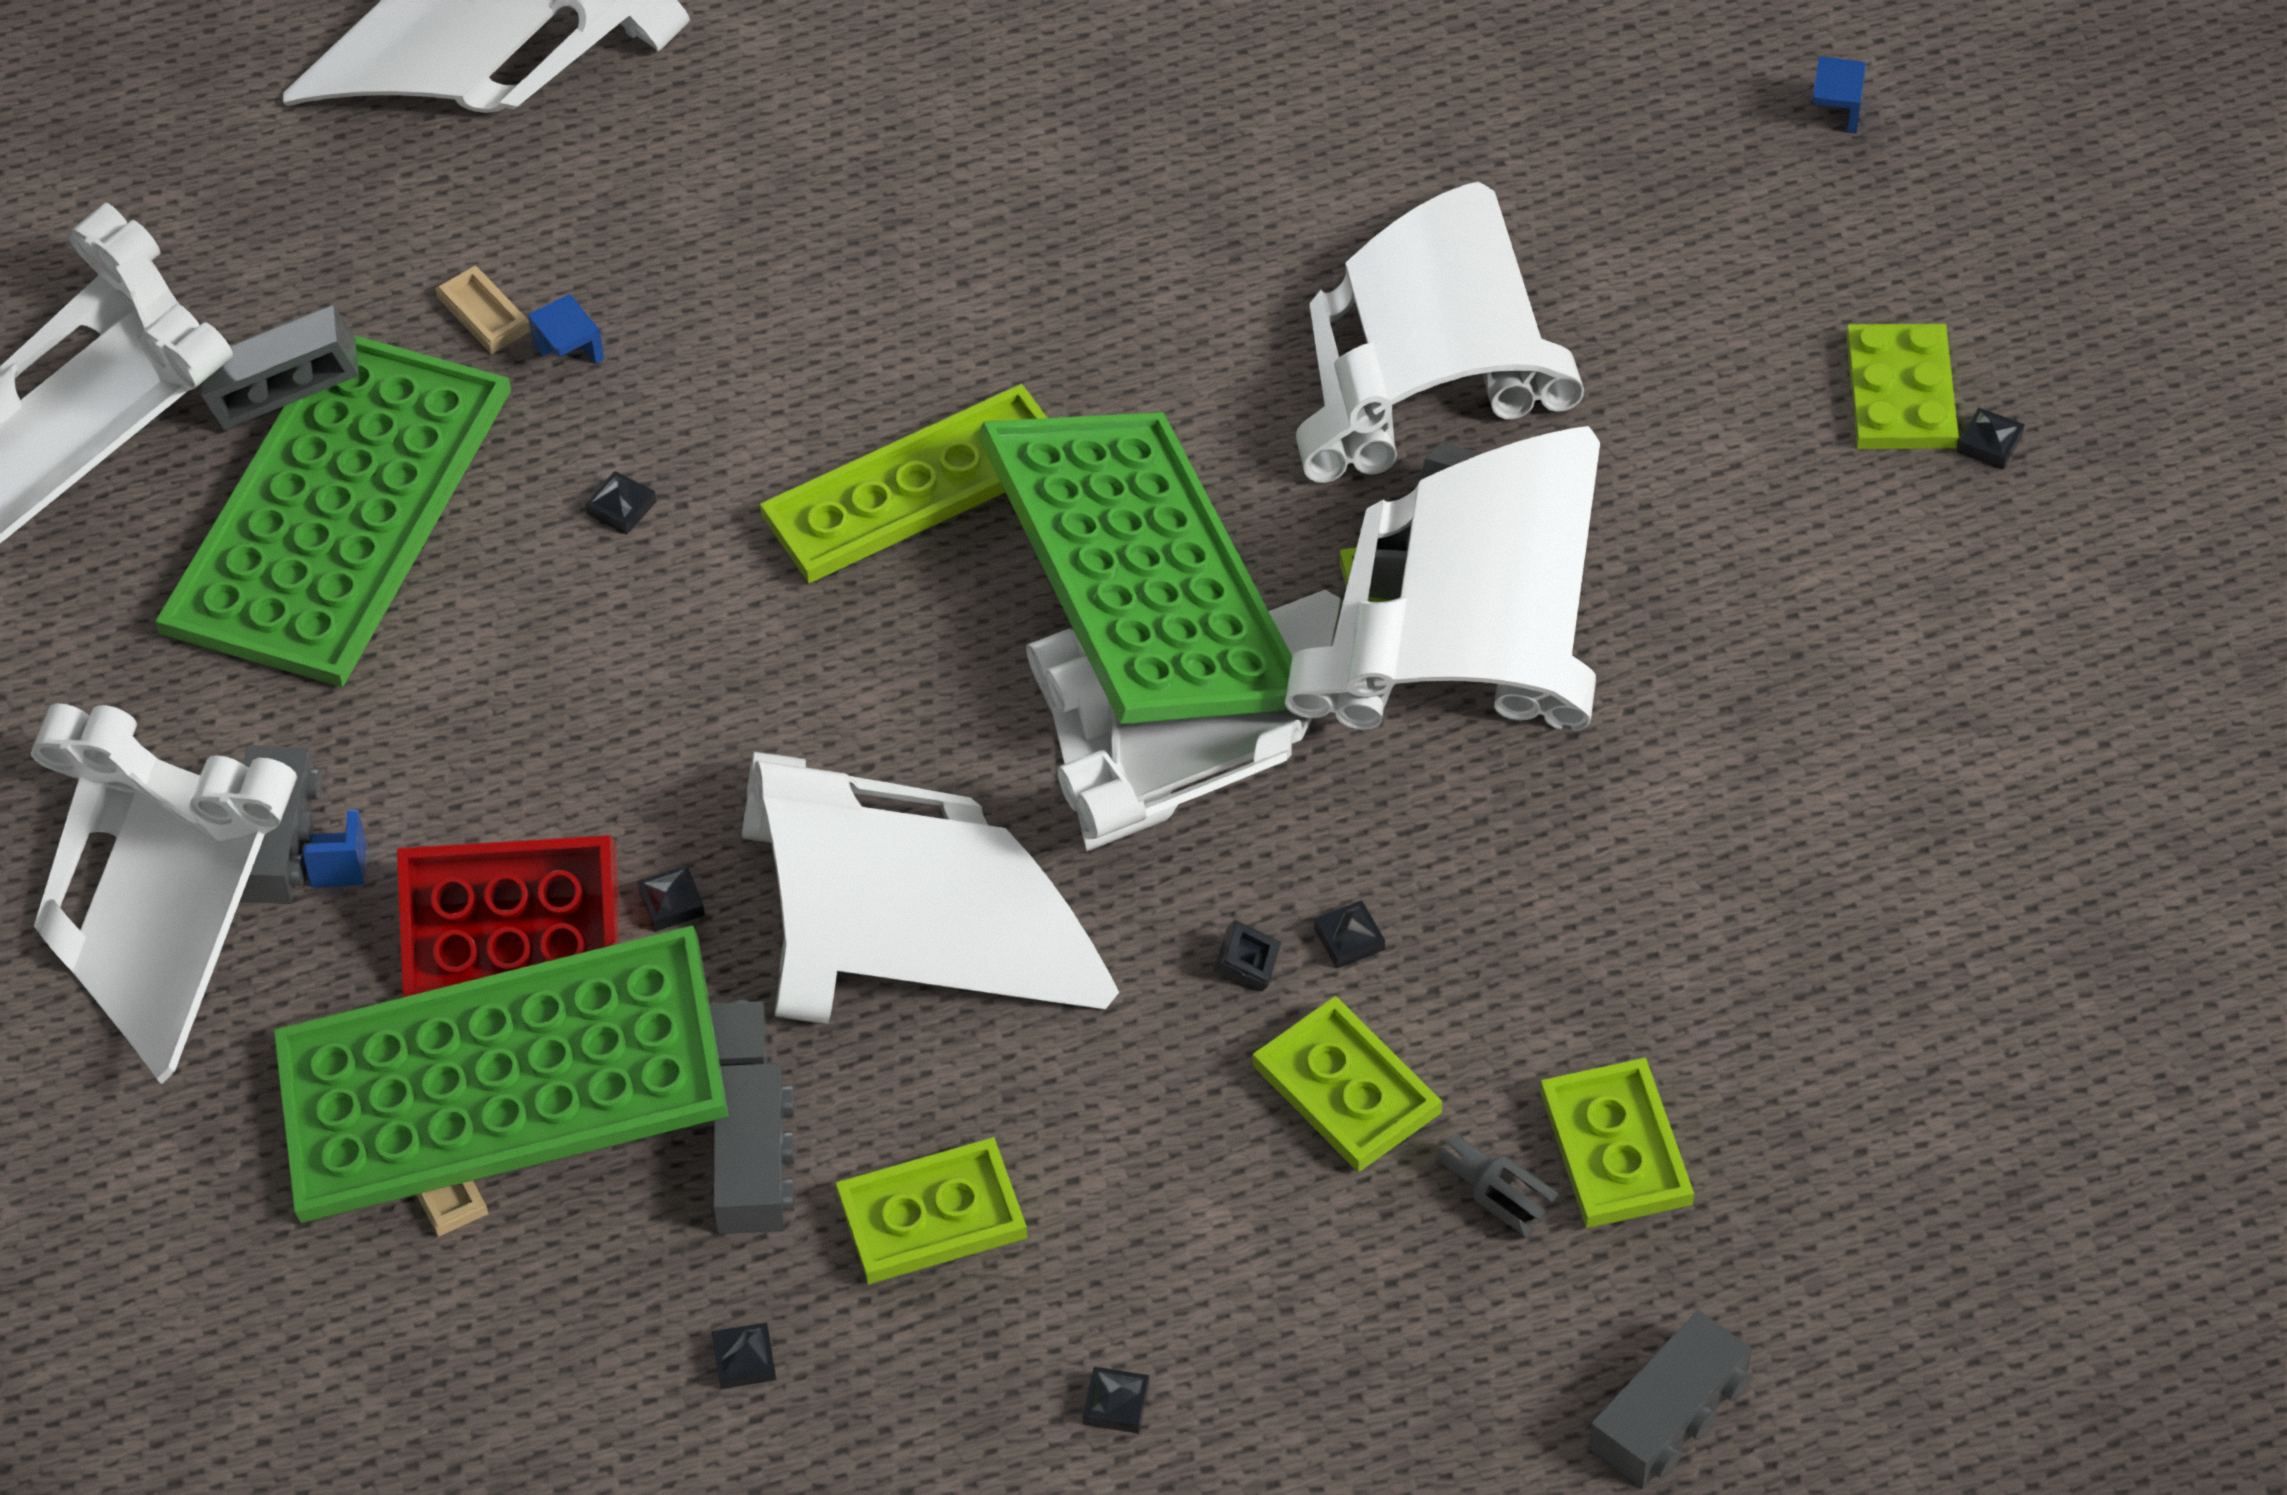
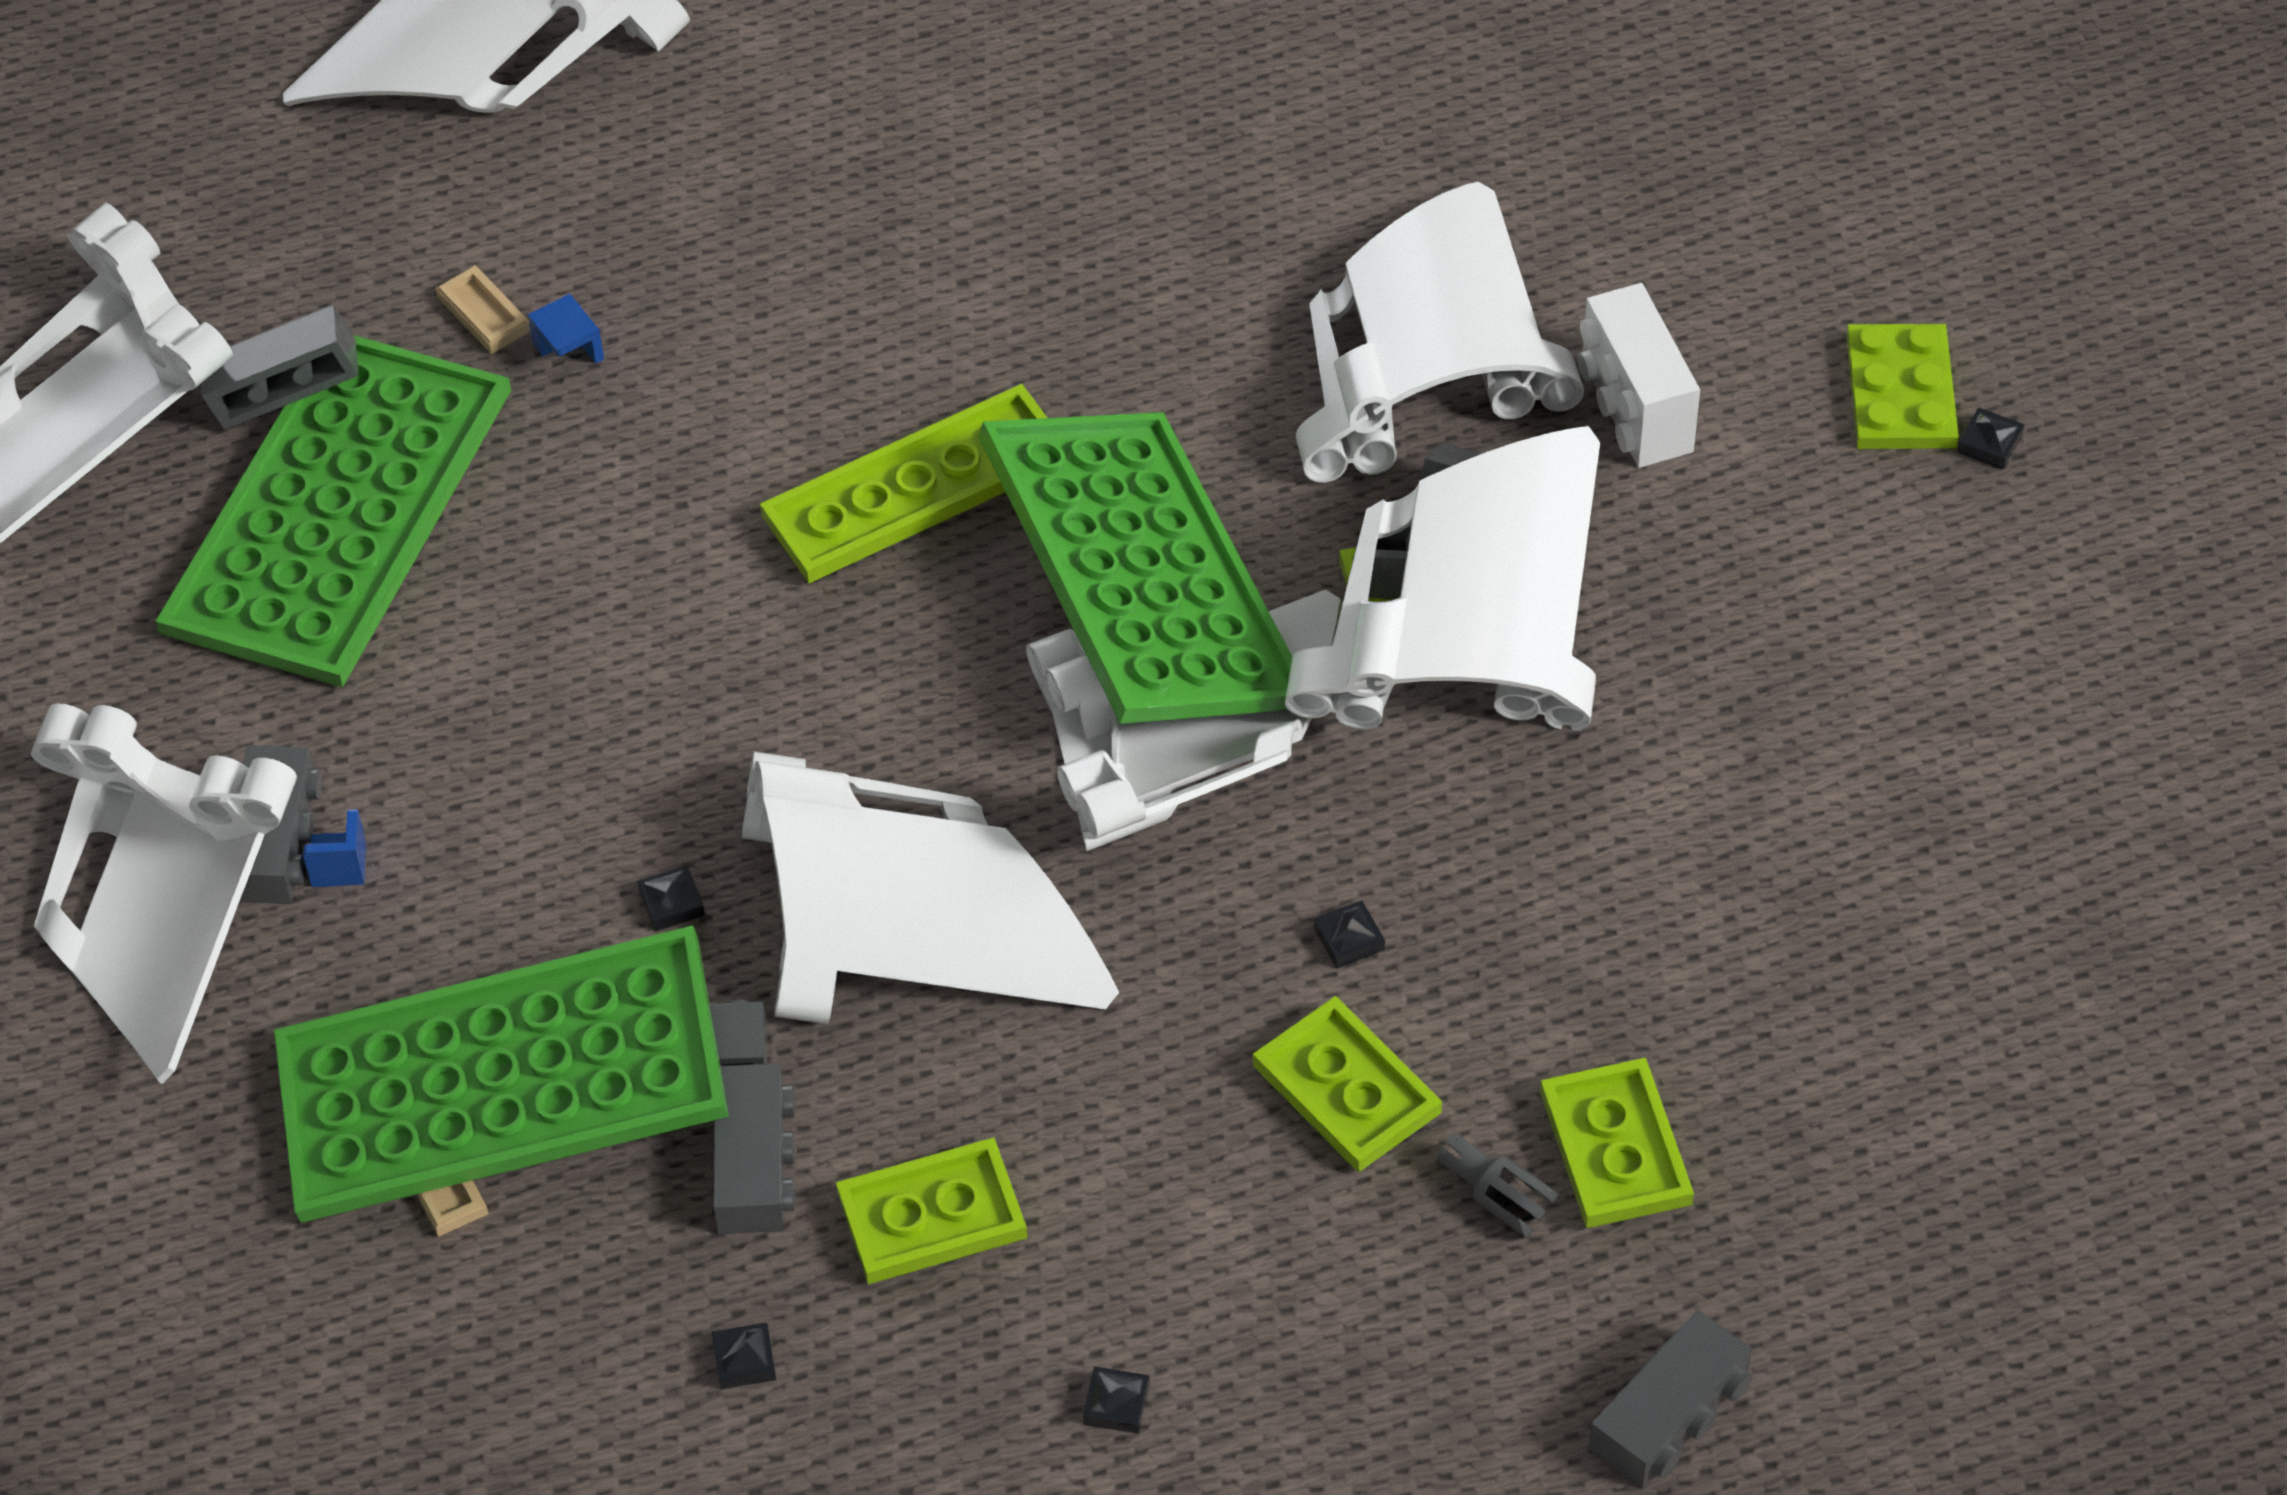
red slope [397,835,619,997] -> none
black tile [585,471,657,535] -> none
black tile [1214,920,1281,992] -> none
blue panel [1812,56,1866,134] -> none
none -> white brick [1577,283,1700,468]

